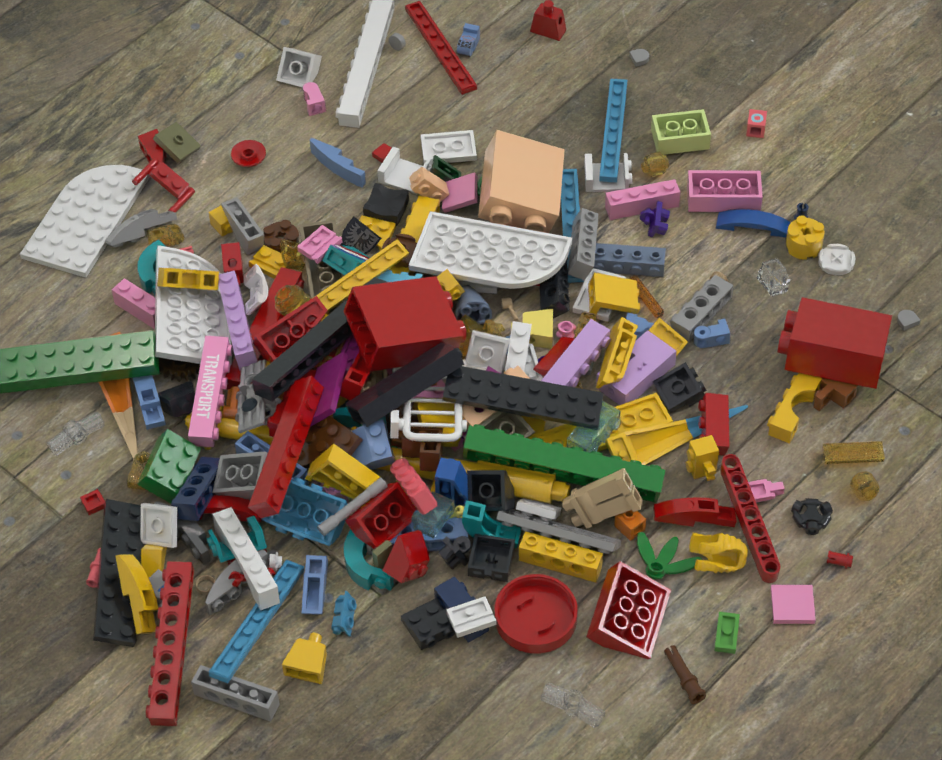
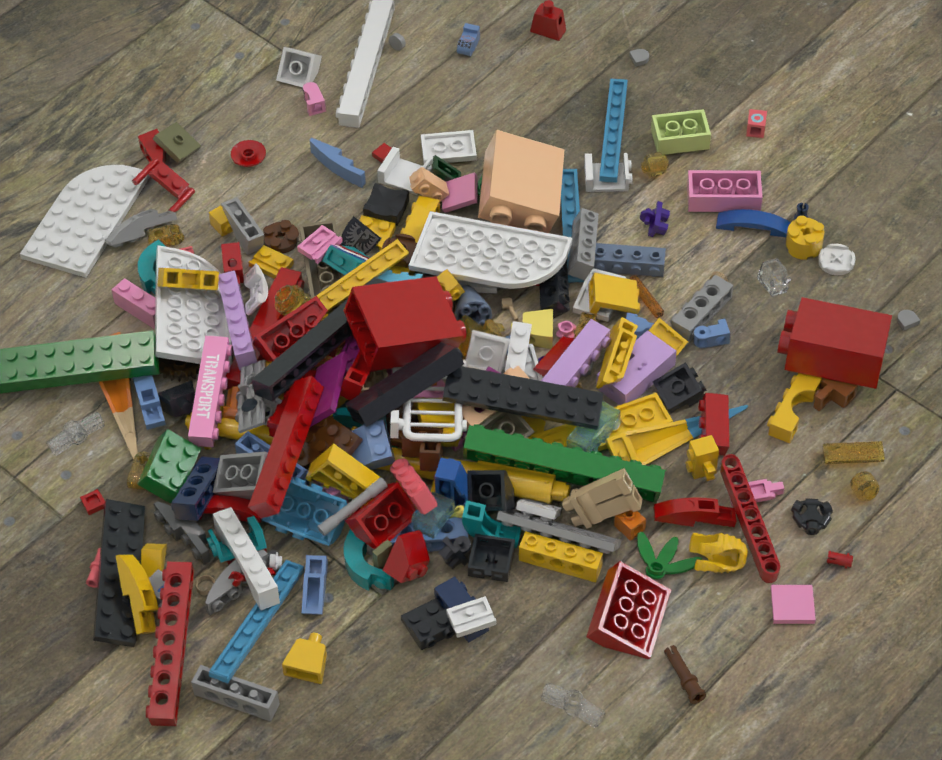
white plate [140,503,177,548] -> none
clear yellow slope [280,239,305,271] -> none
dark azure hinge [331,591,357,637] -> none
red tile [405,1,477,95] -> none
red piece [494,574,578,654] -> none
bright pink brick [605,179,680,220] -> none
bright green plate [714,611,740,654] -> none

